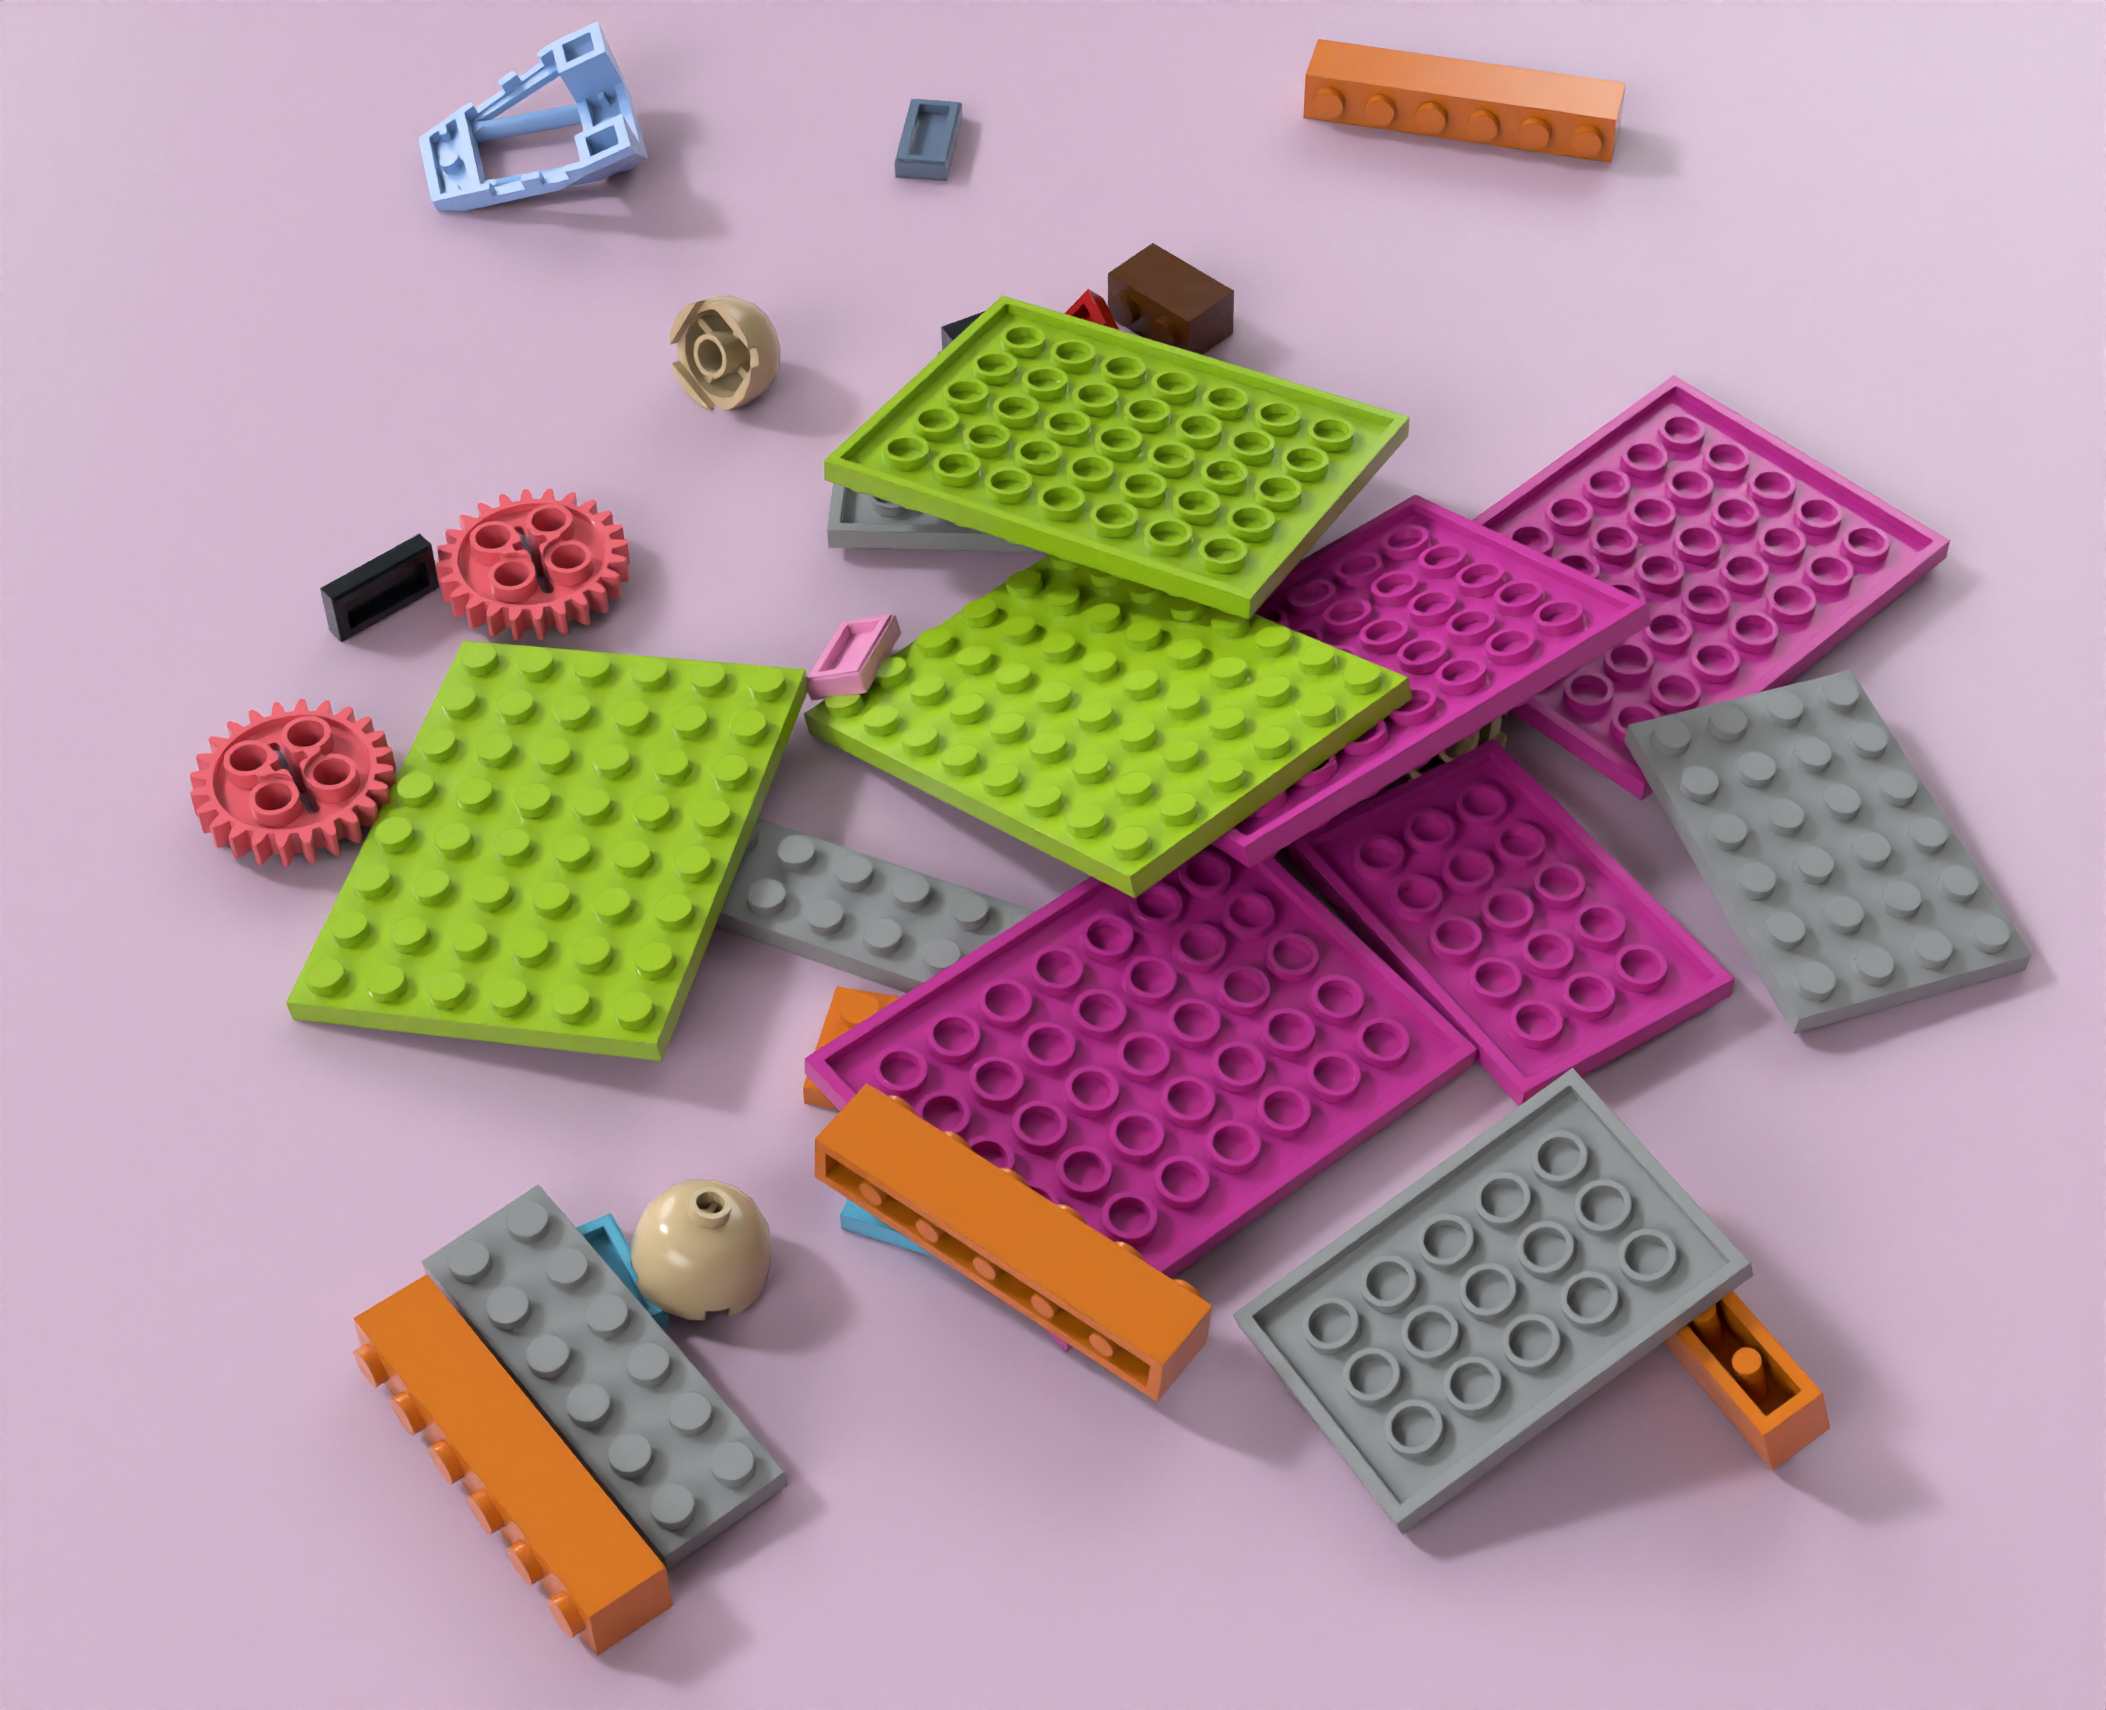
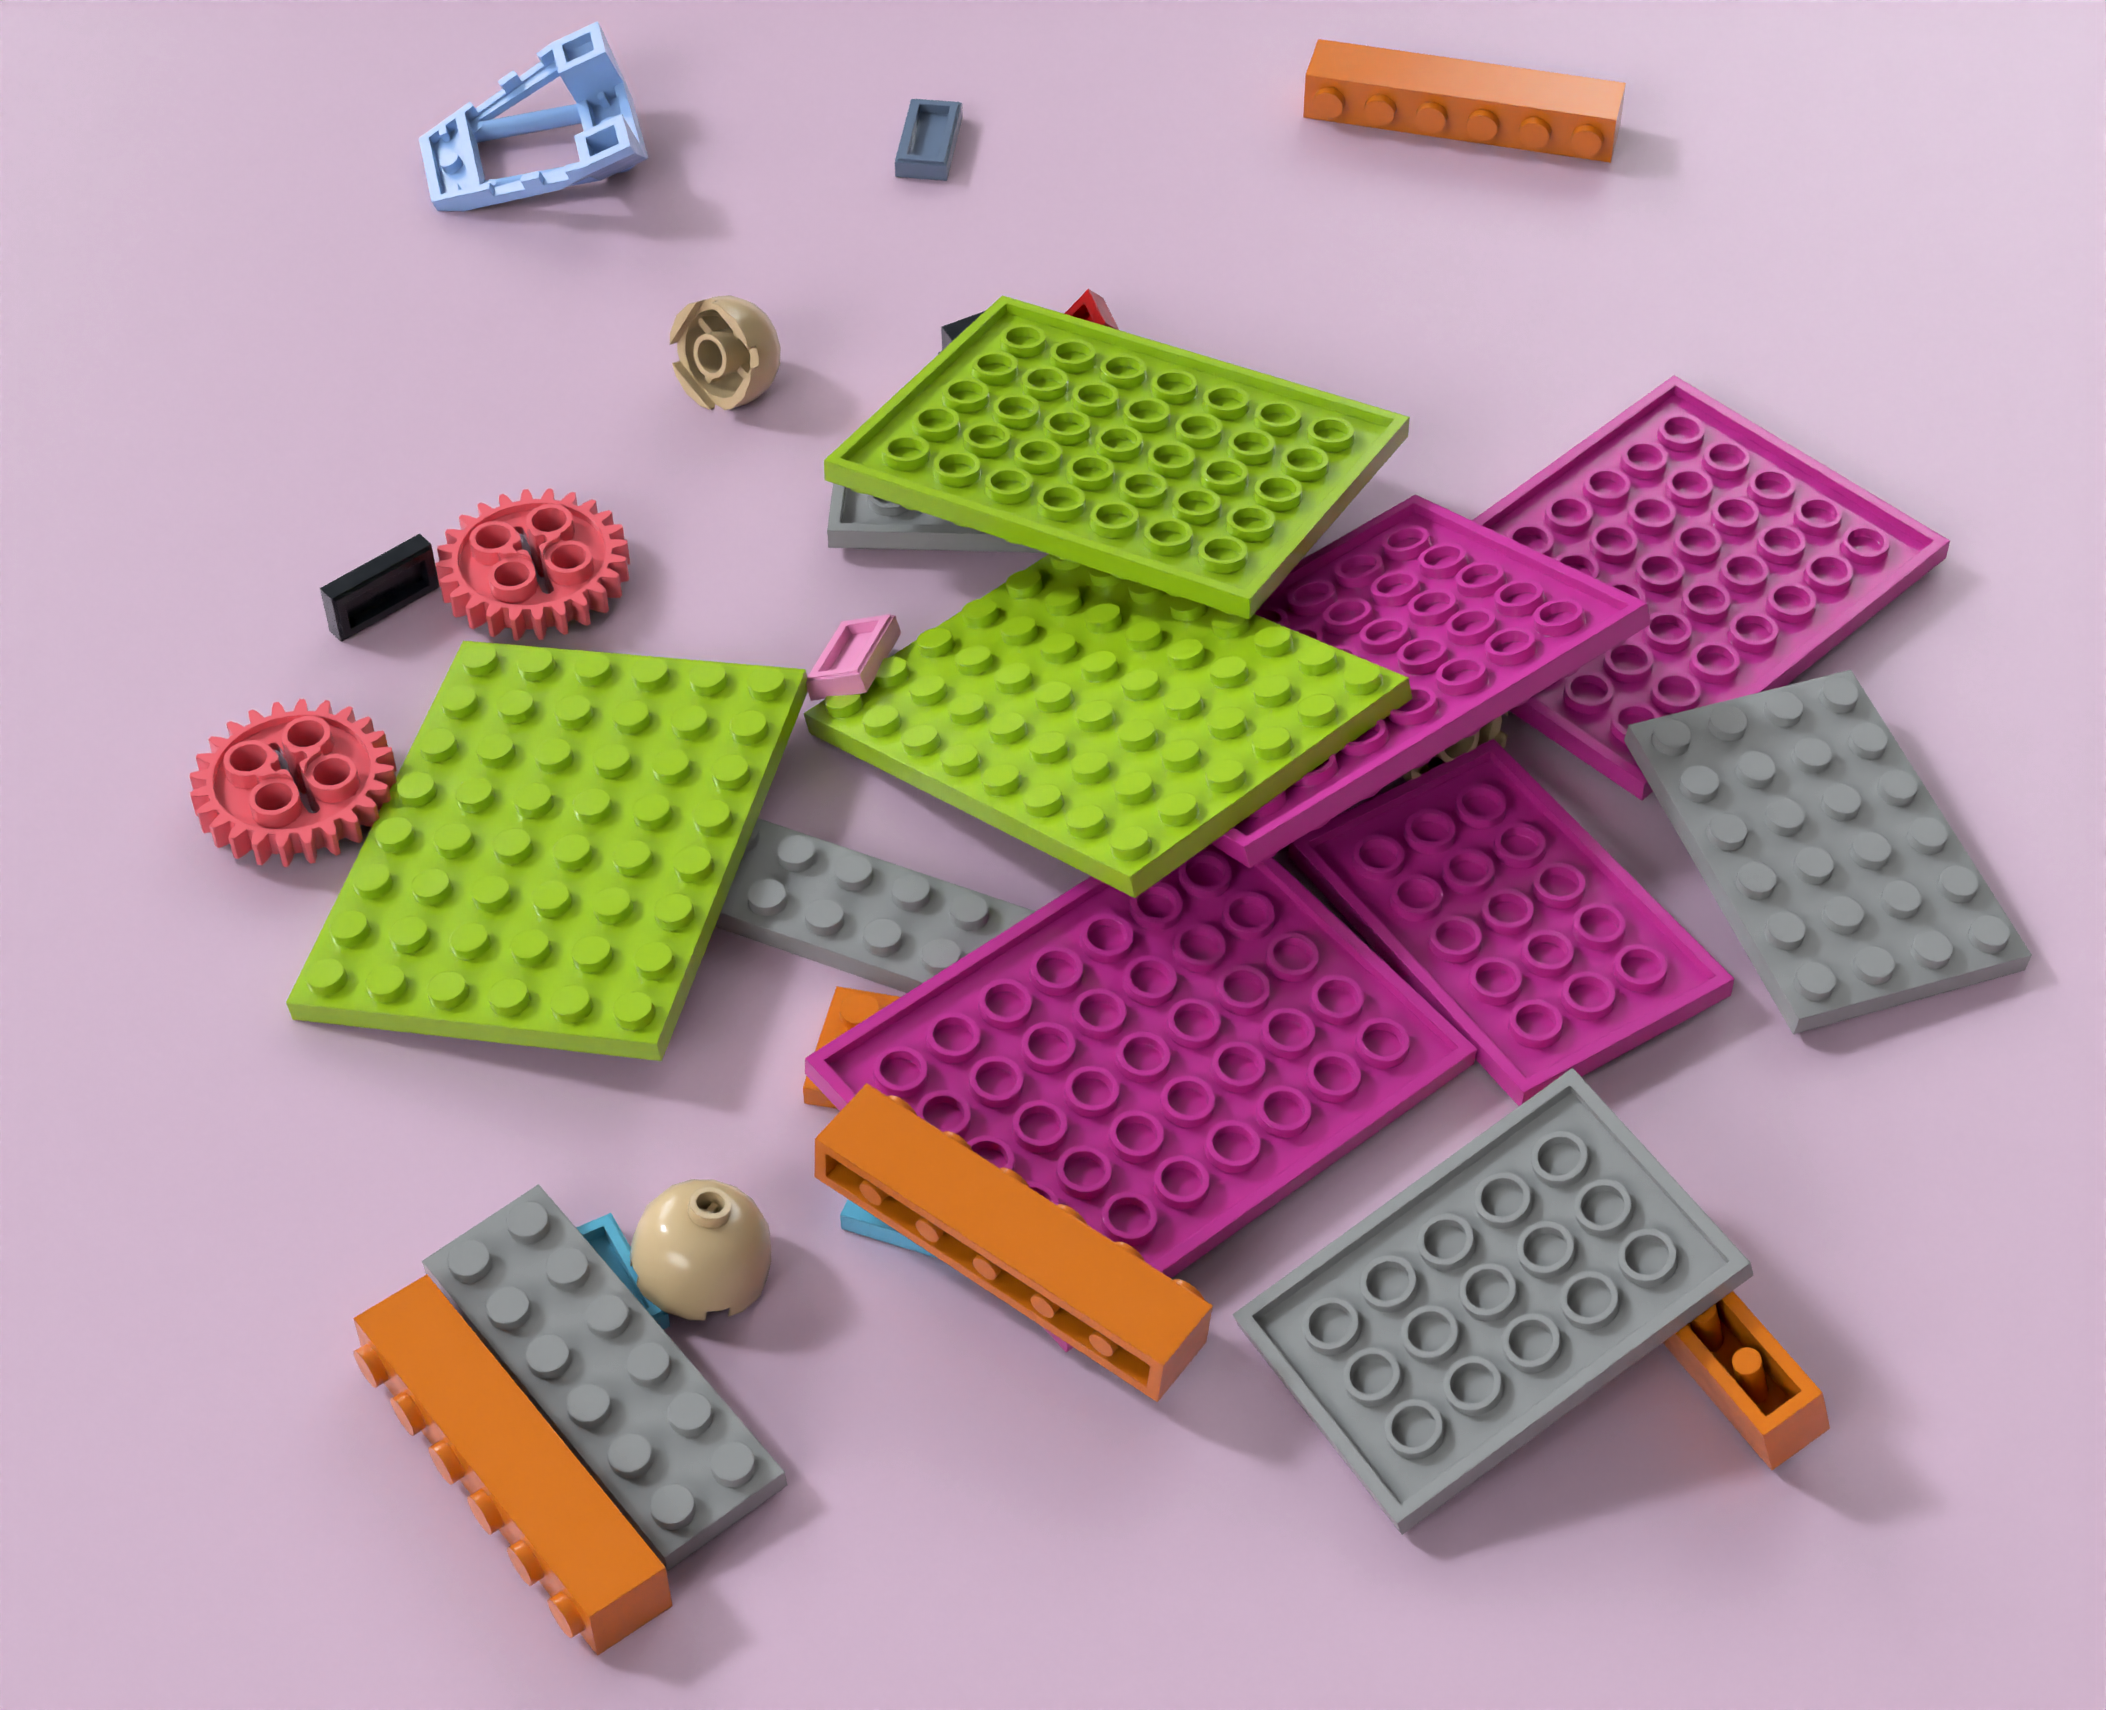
reddish brown brick [1108,243,1234,355] -> none

